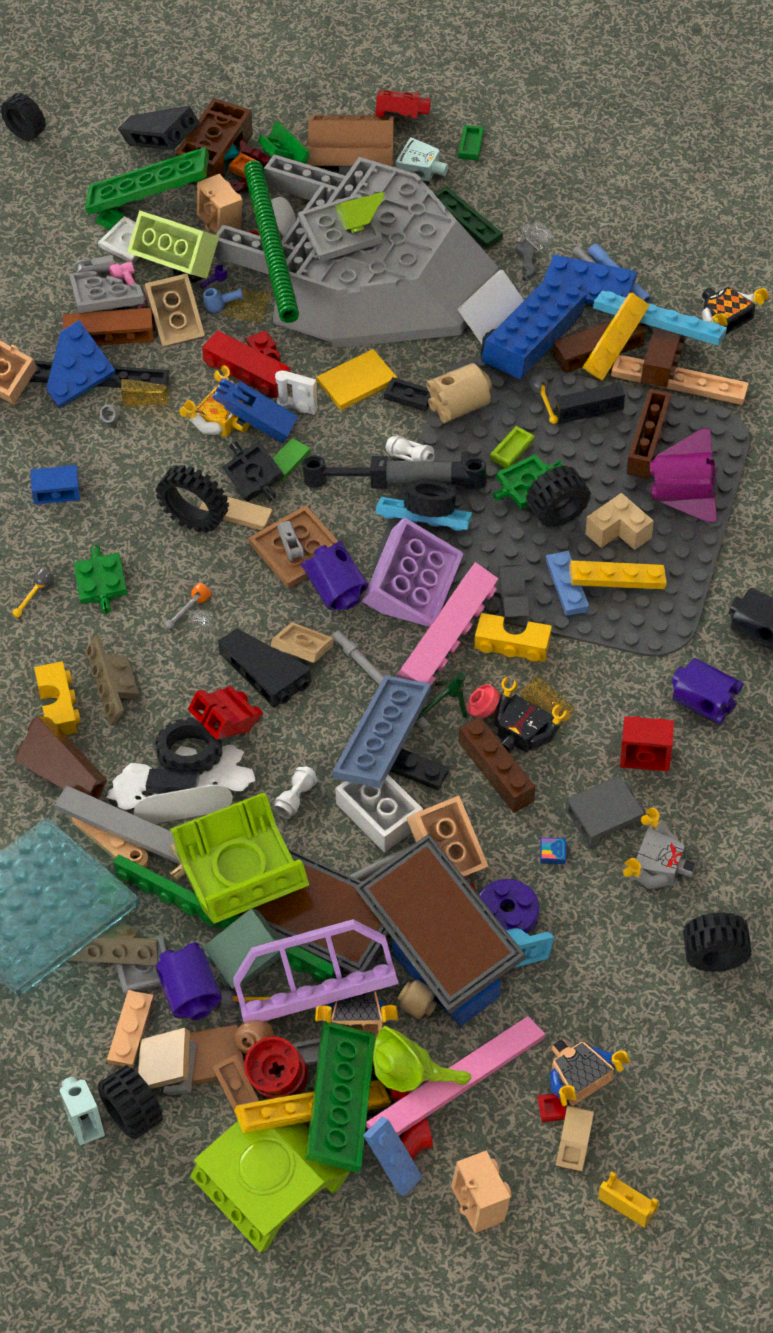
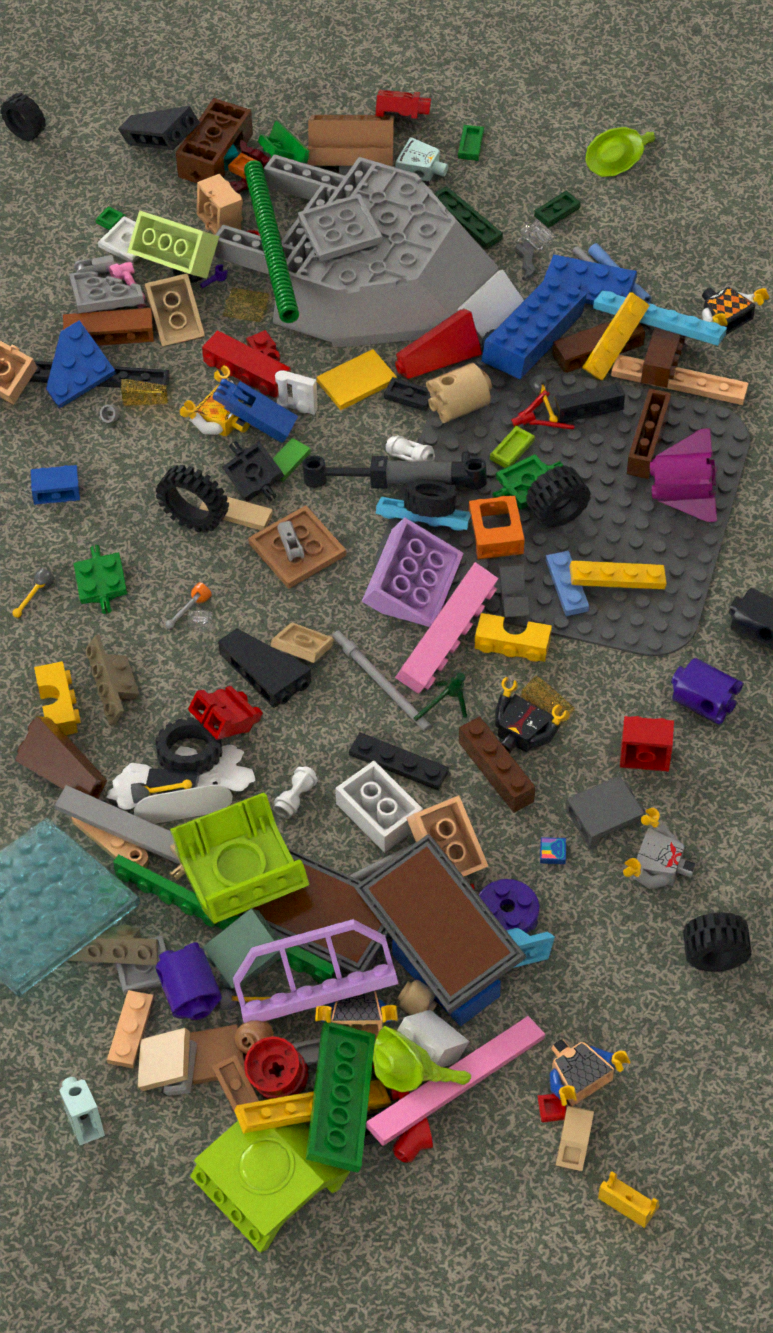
green plate [85,147,209,215] -> none
black tyre [98,1065,163,1140] -> none
medium blue bar [203,288,244,313] -> none
white tile [271,197,296,239] -> none
dark purple cylinder [301,541,368,610] -> none
sand blue plate [333,675,432,788] -> none
lime slope [335,192,385,233] -> none
medium blue plate [363,1117,423,1196] -> none
light nougat brick [451,1151,512,1233] -> none
coral plate [467,684,500,719] -> none
tan brick [585,493,654,550] -> none
none -> hinge [131,780,192,804]
none -> red slope [395,308,482,379]
none -> white brick [397,1010,470,1067]
none -> orange window [469,496,525,560]
none -> red plant [511,390,575,430]
none -> dark green plate [534,190,581,228]
none -> lime hat [585,127,656,177]

